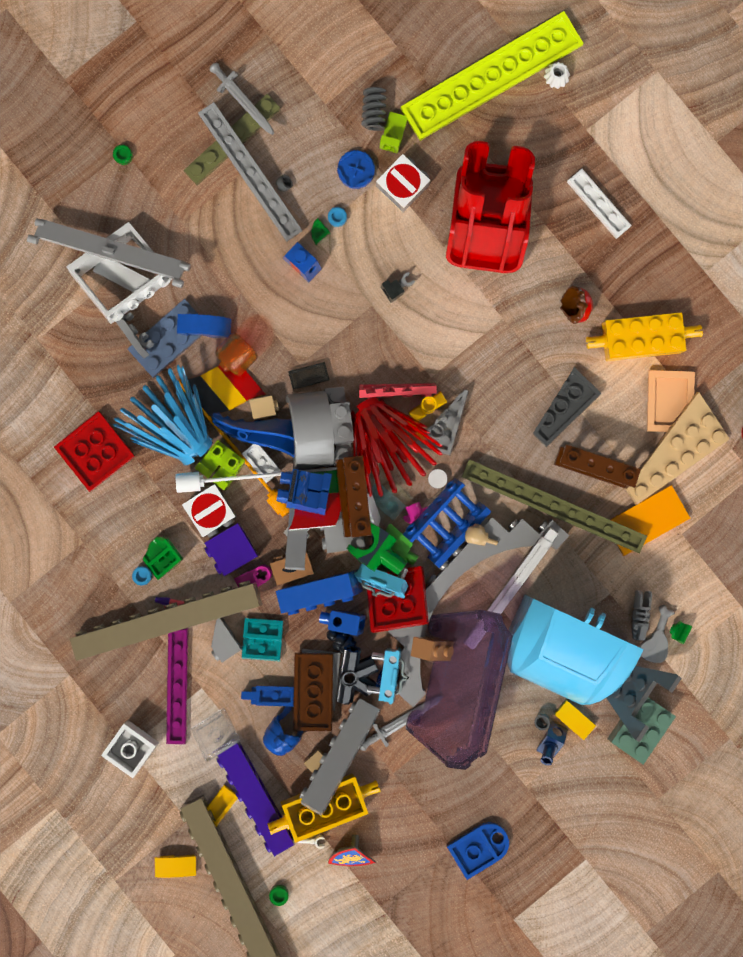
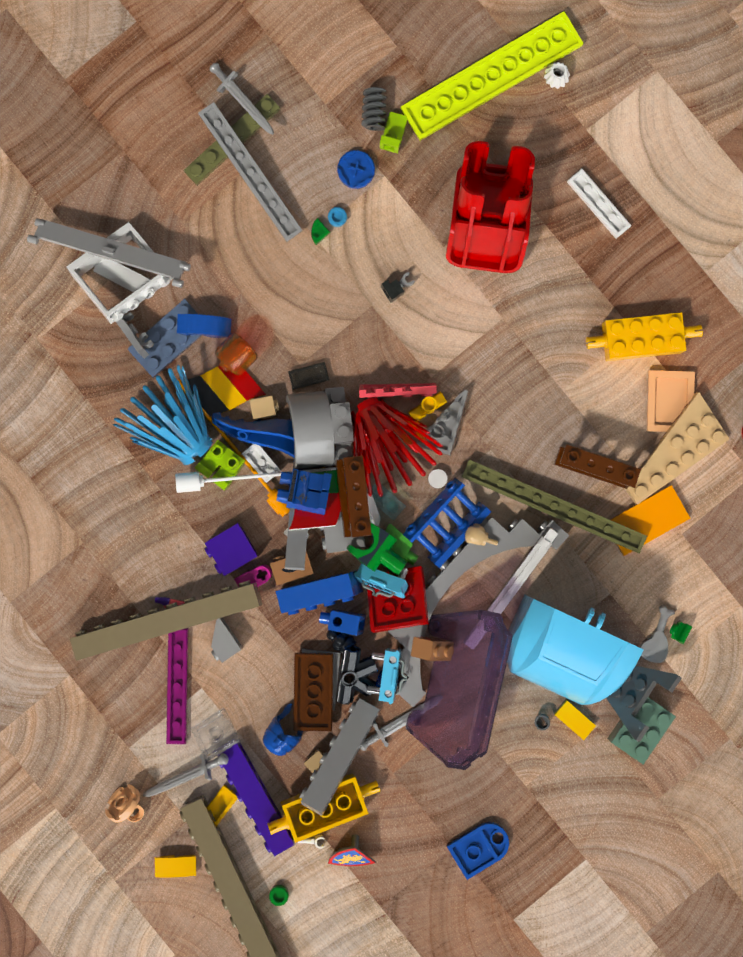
red plate [54,411,136,492] -> none
white brick [101,720,159,778] -> none
green tile [113,145,133,165] -> none
dark azure tile [132,566,152,586] -> none
green slope [143,536,183,580] -> none
piece [182,484,237,538] -> none
blue hinge [241,686,294,707] -> none
teal slope [242,618,283,662] -> none
dark grey hinge [276,174,293,192] -> none
blue torso [283,242,322,282] -> none
piece [376,154,430,212] -> none
dark pink piece [403,502,428,524] -> none
dark grey wing [533,367,601,448] -> none
dark blue bracket [536,721,568,766] -> none
reddish brown hair [560,286,593,324] -> none
light grey hinge [632,590,652,640] -> none
none -> light nougat tile [105,784,144,823]
none -> light grey sword [143,753,229,797]

